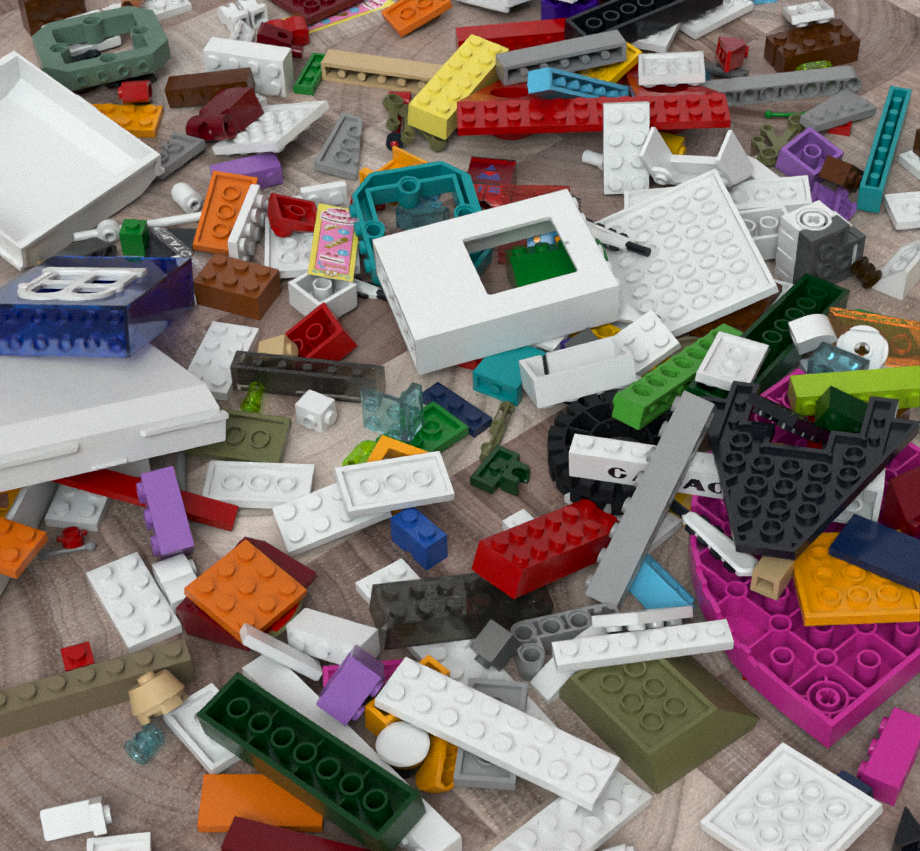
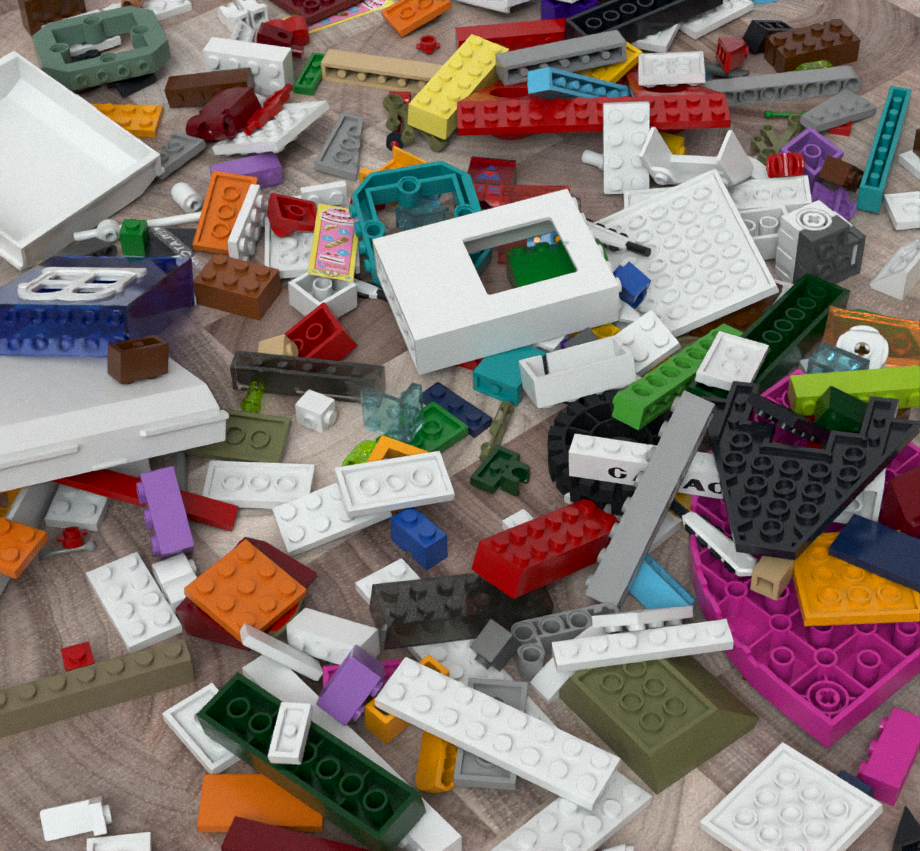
red brick [118,80,153,104] -> none
clear light blue bush [124,723,165,765] -> none
tan cone [128,669,188,725] -> none
white plate [188,321,260,401] -> none
white piece [376,721,430,779] -> none
white plate [782,0,834,27] -> none
white brick [788,314,838,360] -> none
dark brown bush [850,256,882,289] -> none
none -> reddish brown brick [107,335,169,384]
none -> red piece [244,83,293,136]
none -> white plate [268,702,314,765]
none -> red plate [416,35,440,54]
none -> blue brick [613,262,651,310]
none -> black slope [742,20,794,54]
none -> red gear [766,152,805,178]

